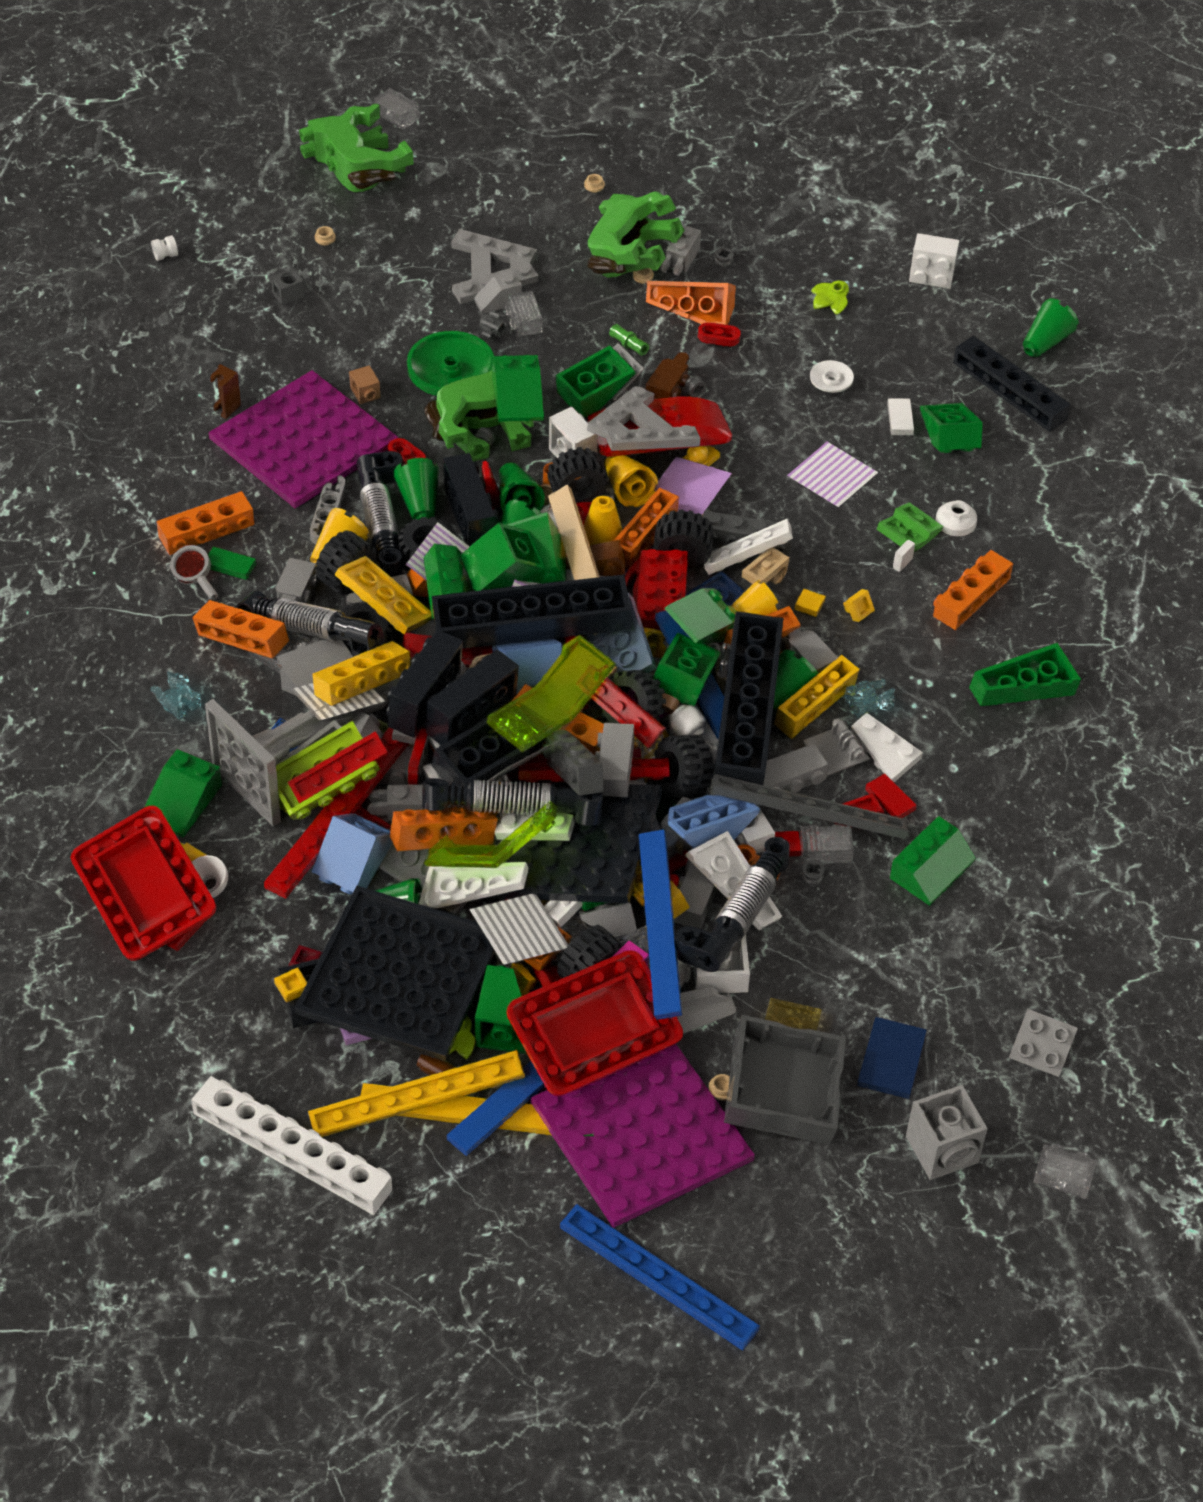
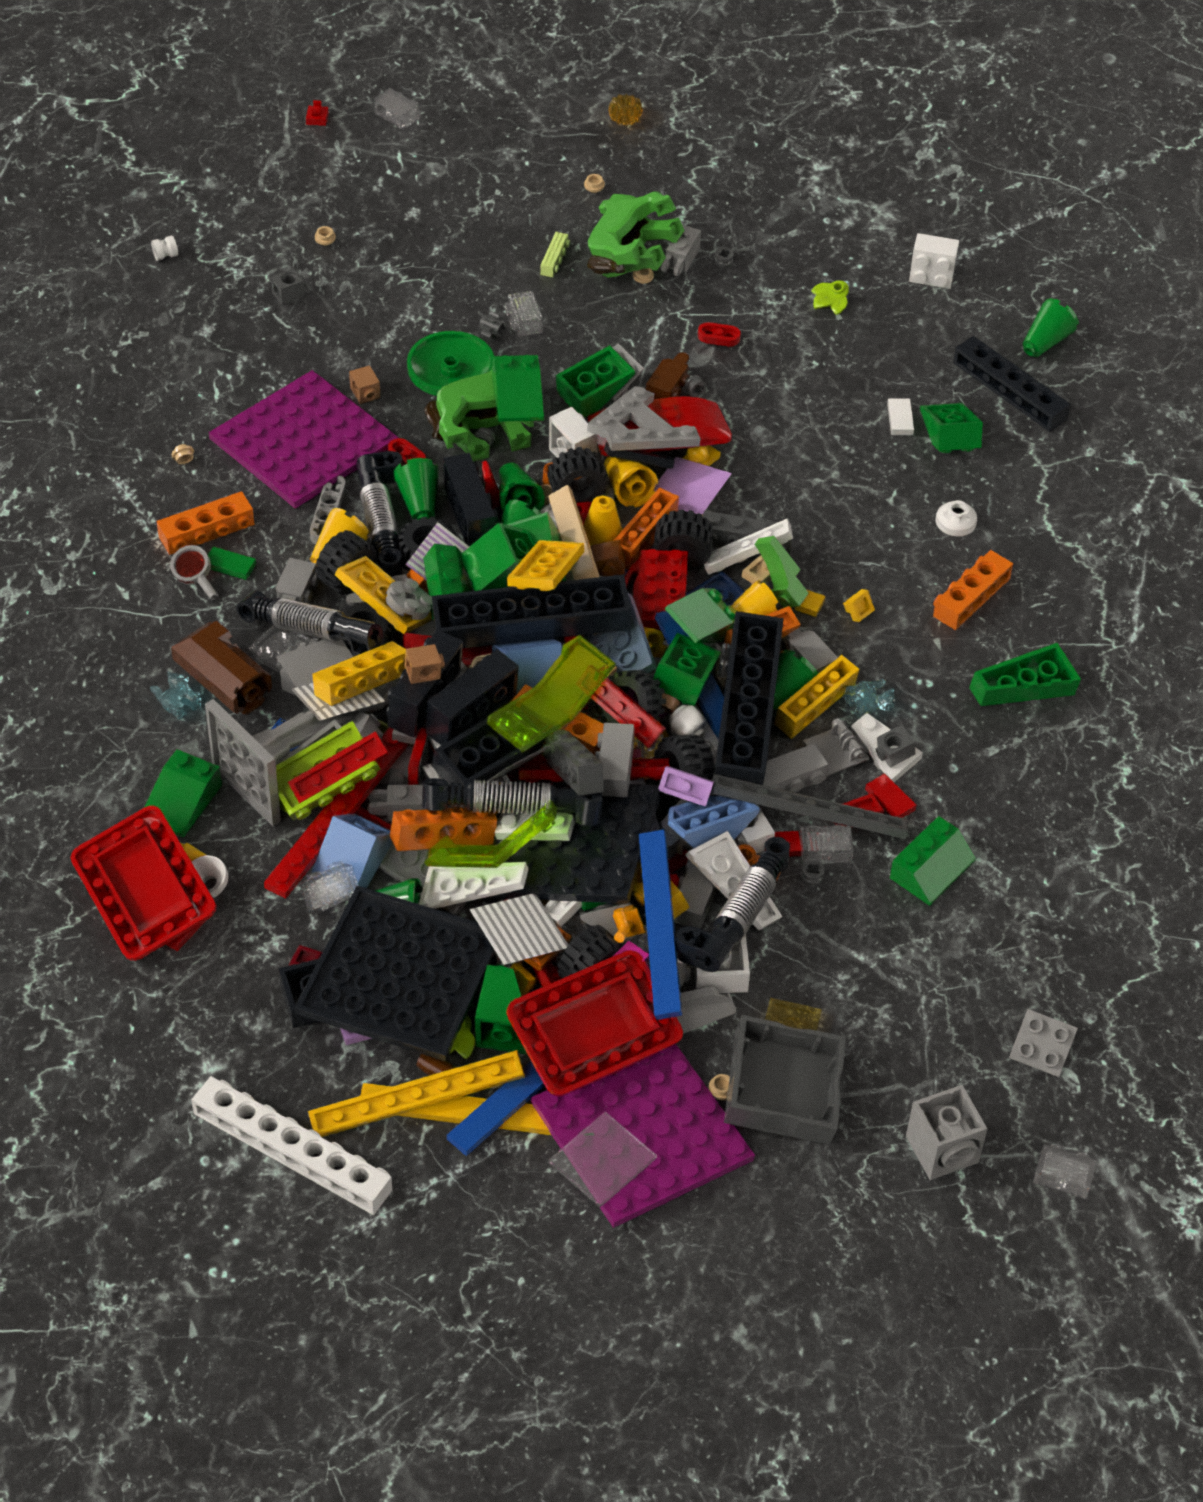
orange brick [192,600,290,659] -> none
reddish brown hinge [210,364,241,419] -> none
yellow tile [274,968,307,1003] -> none
bright green piece [299,104,414,192] -> none
light grey plate [451,229,538,304] -> none
light grey slope [474,271,522,314] -> none
blue tile [560,1204,760,1351] -> none
bright green pin [609,324,649,356] -> none
orange wedge [646,281,736,325] -> none
sticker [787,442,878,507] -> none
white dish [810,360,854,393] -> none
dark blue tile [857,1017,927,1099] -> none
bright green slope [877,502,943,552] -> none
white tile [893,540,915,572] -> none
none -> reddish brown brick [171,620,272,715]
none -> tan plate [172,444,194,464]
none -> clear brick [299,861,359,913]
none -> red tile [306,100,329,126]
none -> light grey plate [386,579,432,620]
none -> medium nougat brick [405,644,444,684]
none -> yellow plate [507,540,585,591]
none -> yellowish green piece [540,232,570,278]
none -> clear piece [548,1112,657,1208]
none -> black tile [604,442,675,469]
none -> clear yellow gear [608,93,643,125]
none -> light orange arm [613,905,646,943]
none -> lavender plate [658,766,714,807]
none -> bright green slope [754,536,809,608]
none -> dark grey brick [875,724,915,768]

